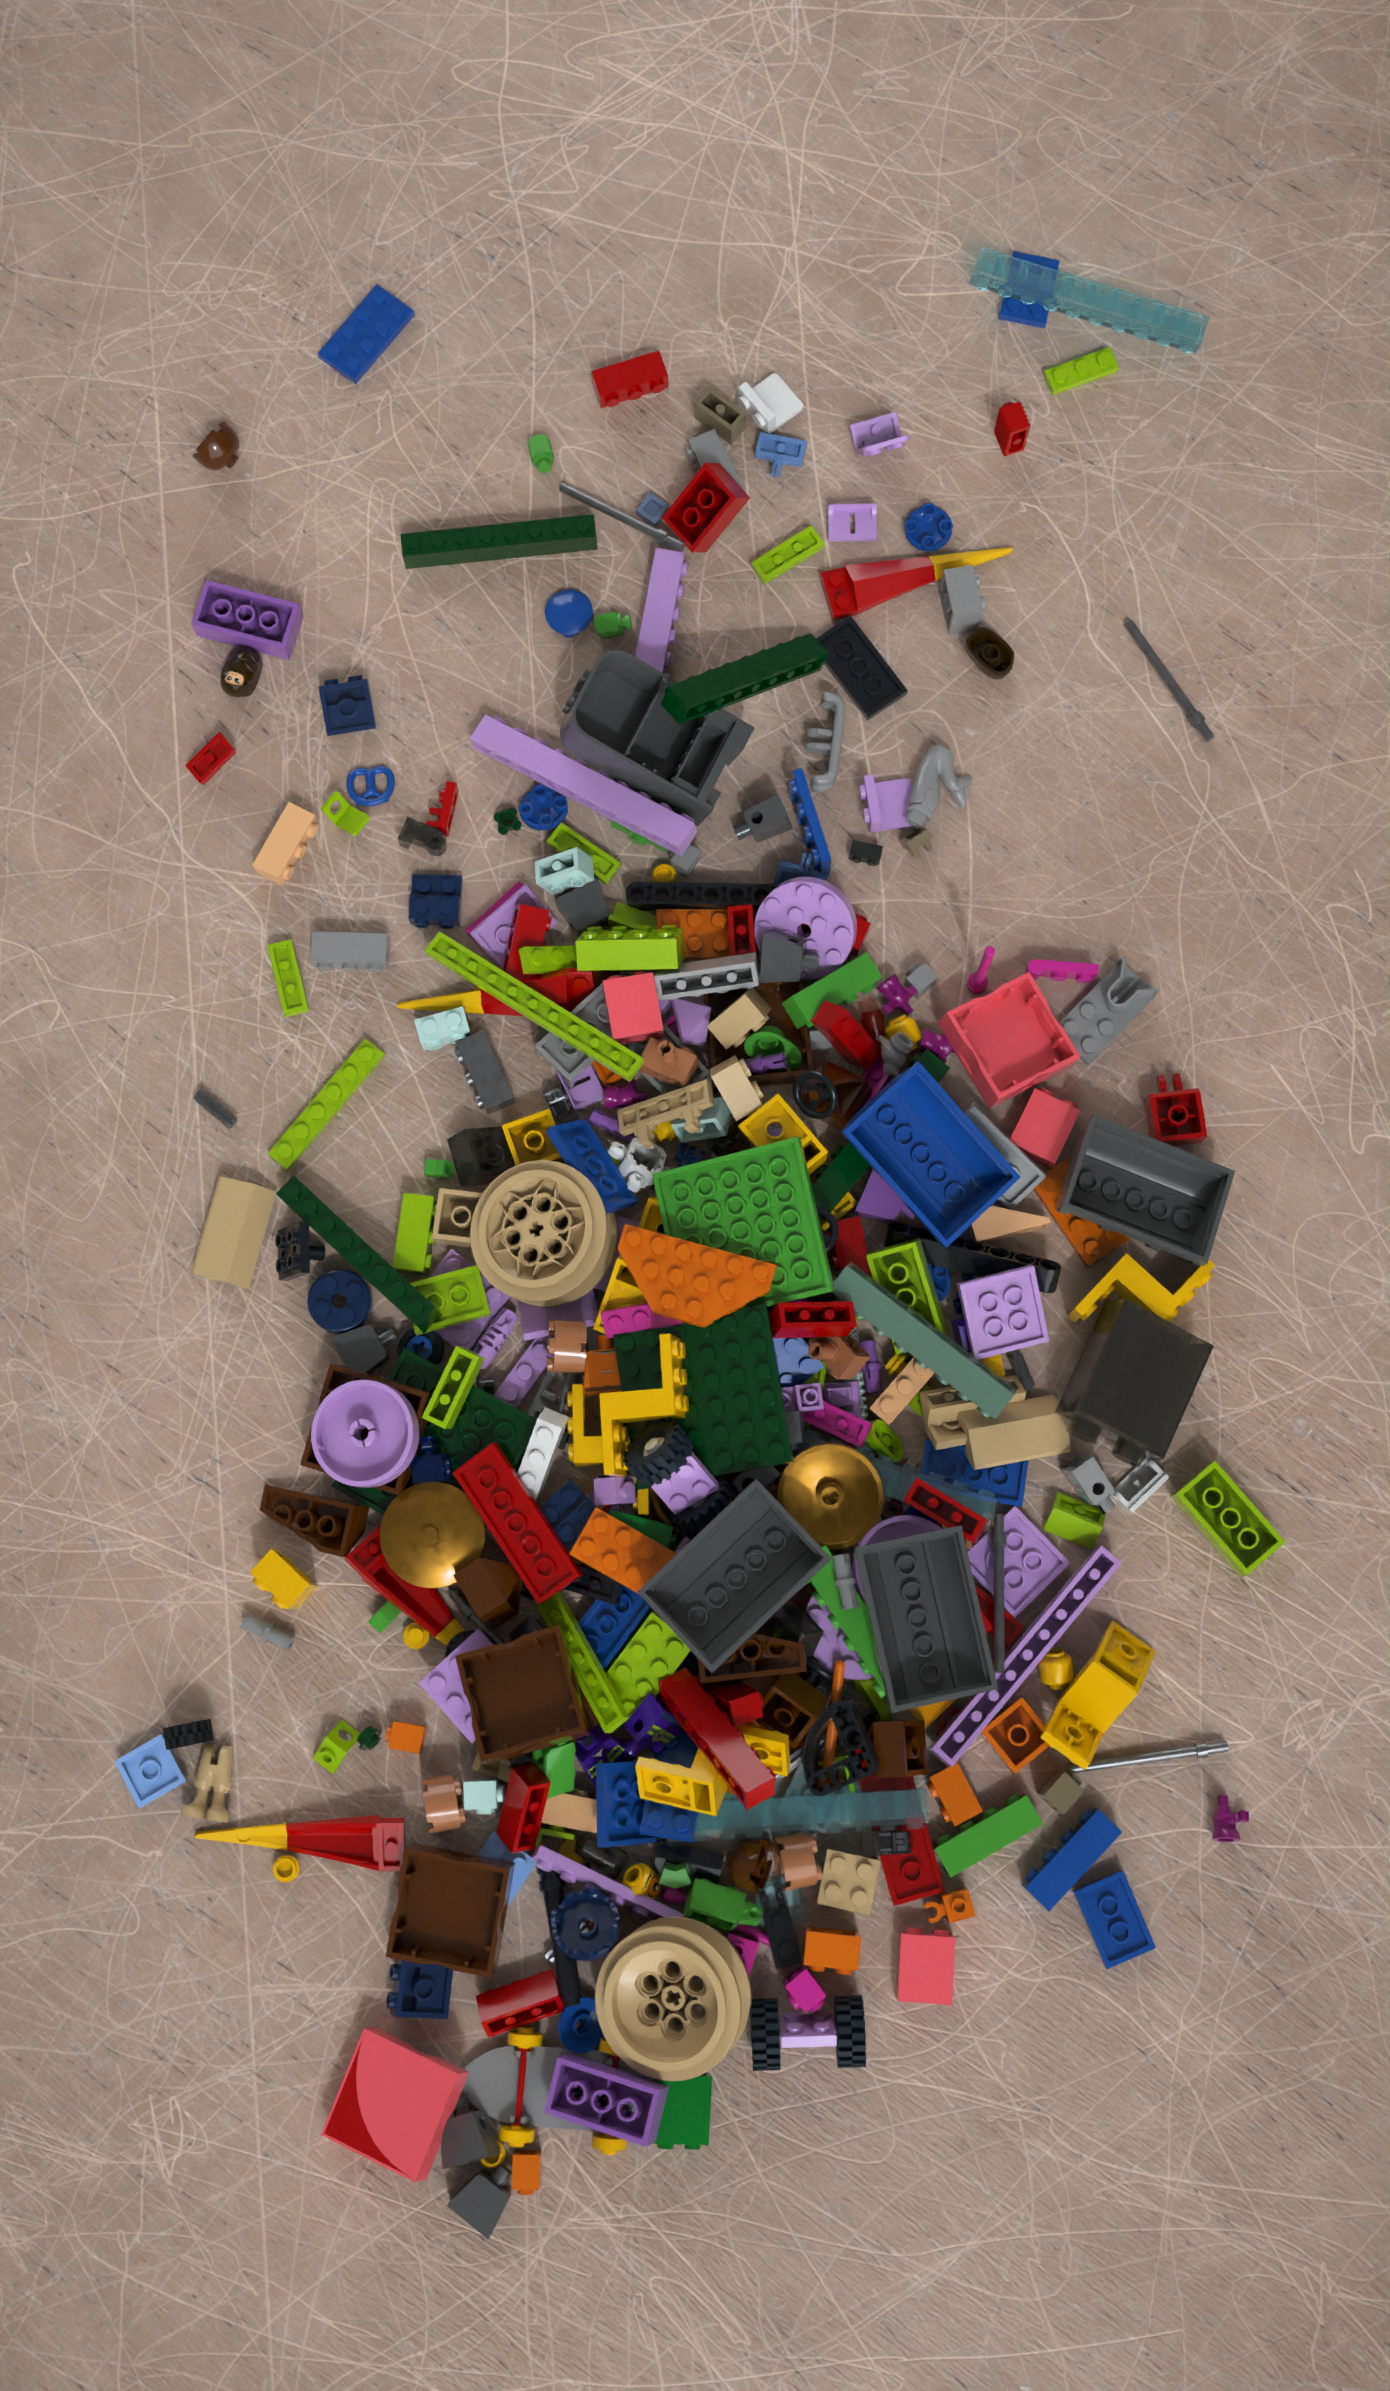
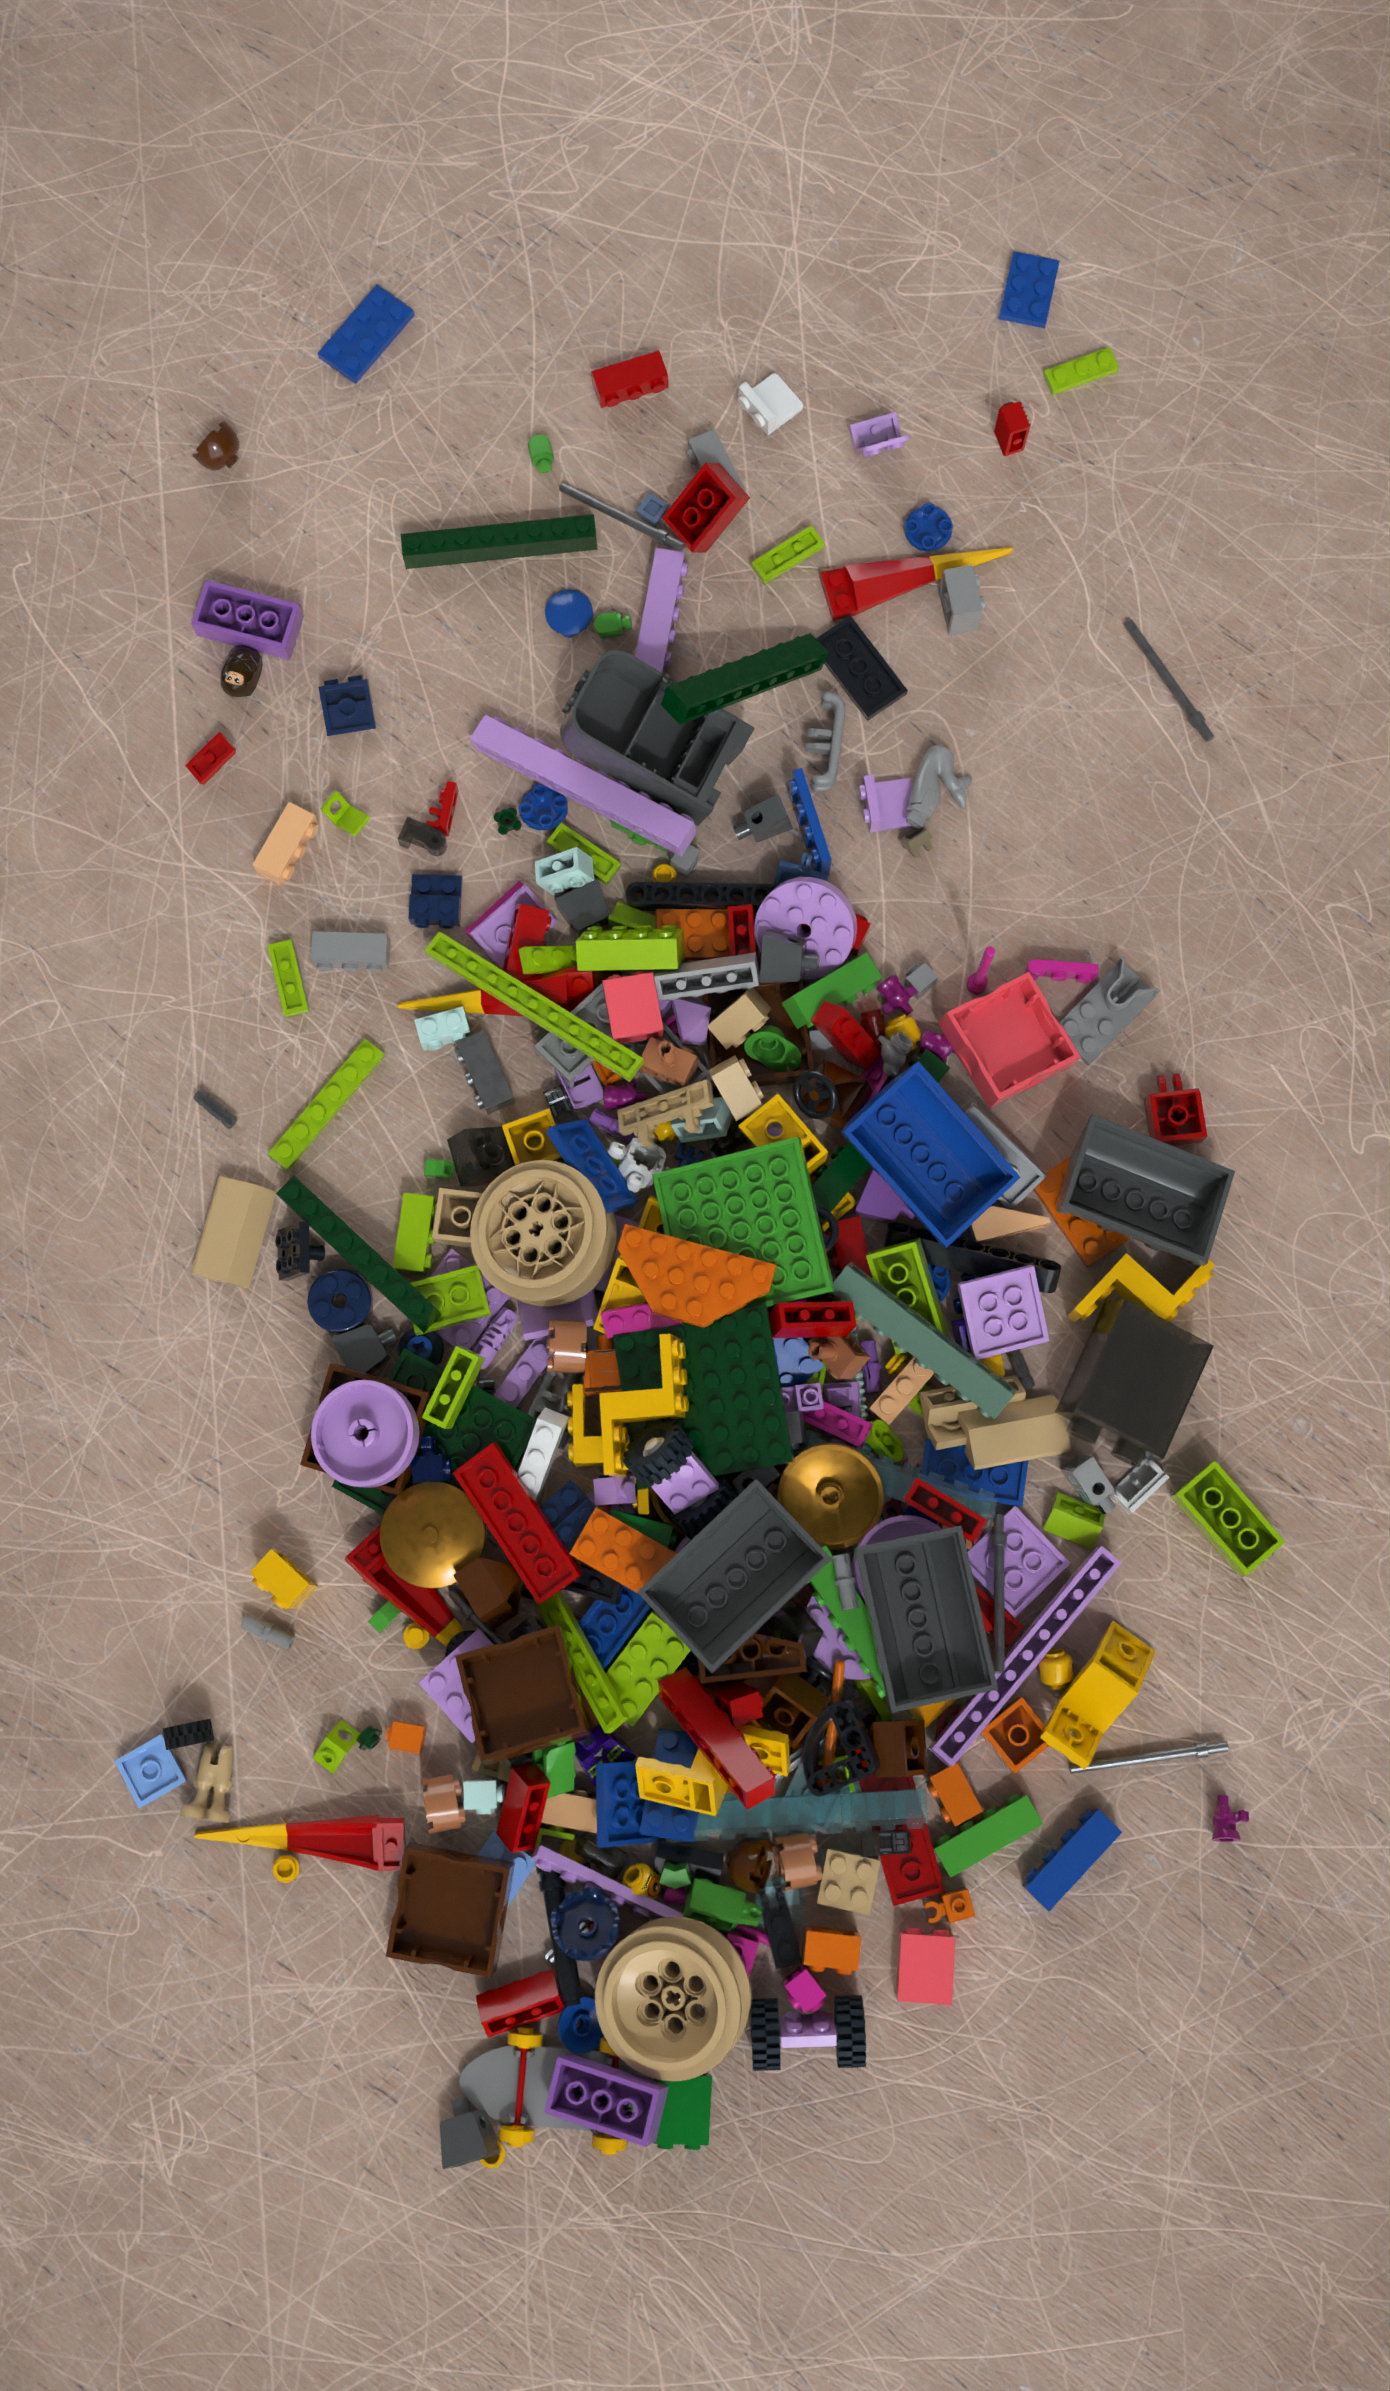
reddish brown wedge [260,1485,369,1557] -> none
coral tile [321,2027,469,2182] -> none
blue piece [346,766,395,806] -> none
dark blue plate [386,1959,453,2019] -> none
dark grey torso [447,2163,512,2239] -> none
orange brick [511,2150,542,2195] -> none
dark purple torso [623,1693,684,1757] -> none
dark tan brick [694,386,747,445] -> none
medium lavender pin [744,1052,787,1074] -> none
medium blue plate [755,432,807,478] -> none
lavender piece [828,503,877,542] -> none
pearl dark grey piece [849,840,883,866] -> none
dark brown piece [964,627,1014,680] -> none
clear light blue brick [969,247,1209,354] -> none
coral brick [1010,1088,1081,1168] -> none
dark tan brick [1036,1770,1085,1815] -> none
blue plate [1073,1870,1156,1969] -> none

